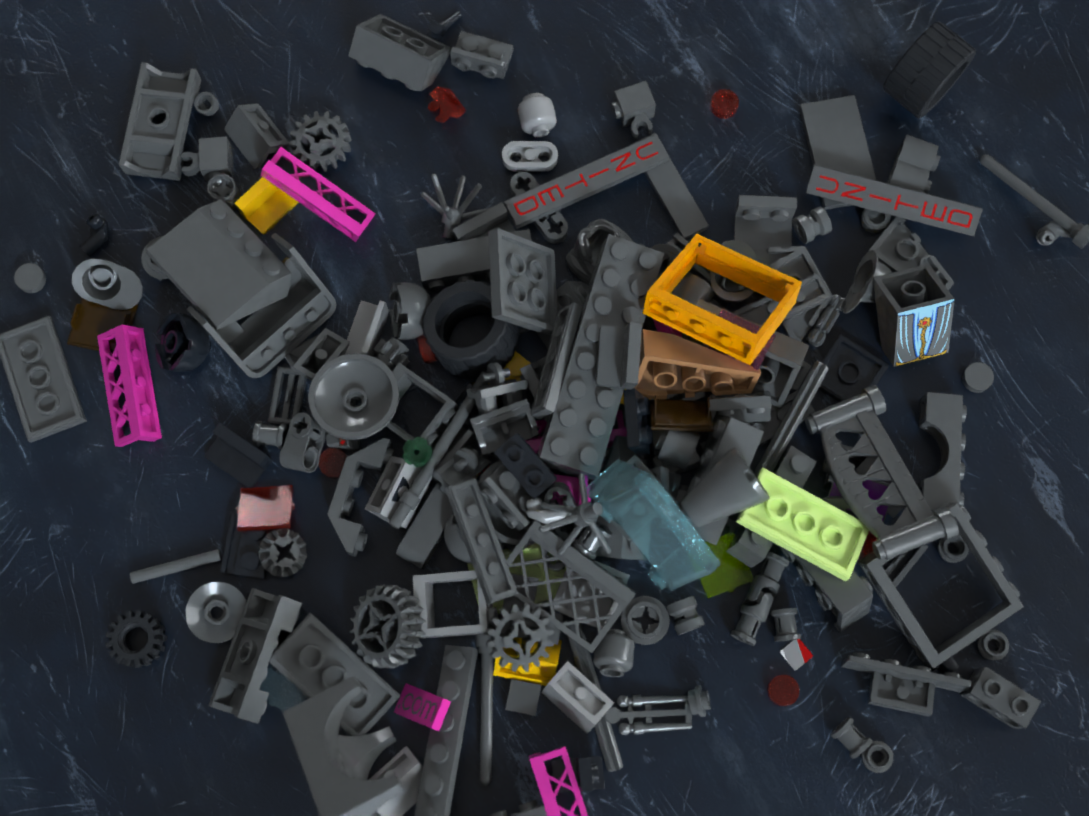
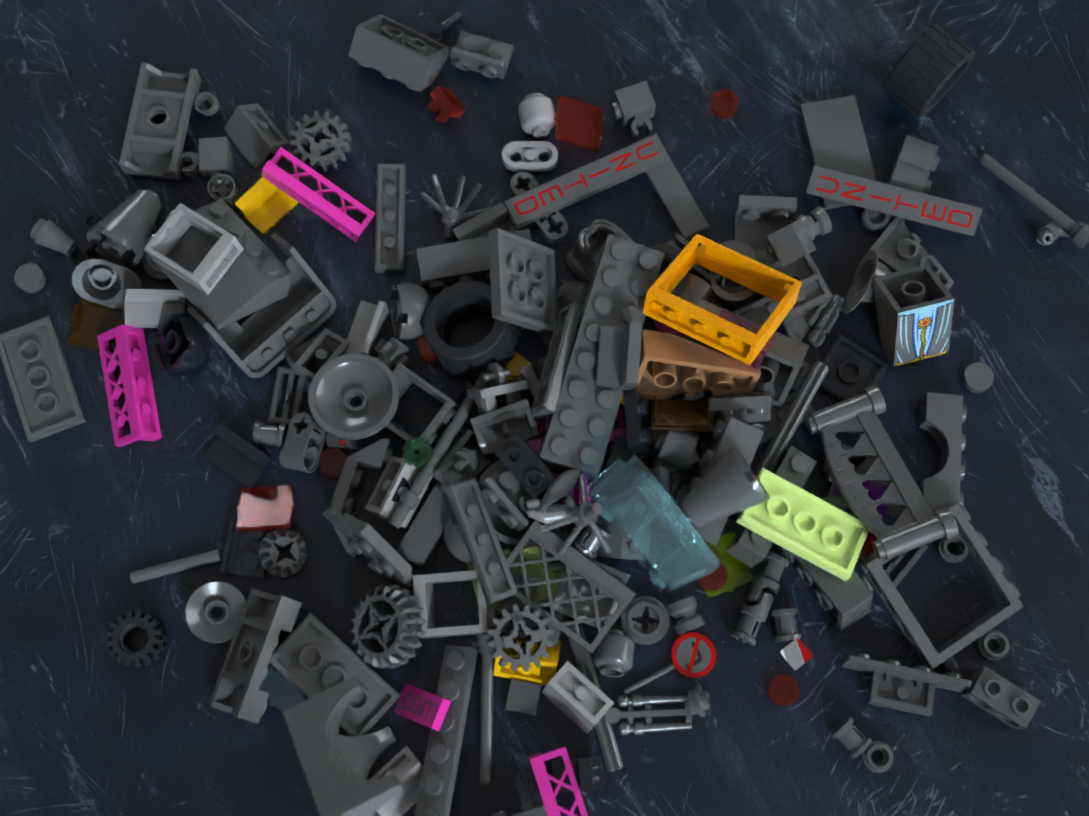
none -> dark grey cone [30,218,77,256]
none -> dark grey cone [86,189,162,269]
none -> light grey panel [124,289,186,328]
none -> light grey window [144,203,244,295]
none -> dark grey wing [323,505,413,590]
none -> dark grey tile [375,163,406,273]
none -> dark grey bar [538,469,581,513]
none -> clear red piece [554,96,604,152]
none -> piece [622,632,716,695]
none -> clear red tile [696,560,728,592]
none -> dark grey panel [767,219,816,266]

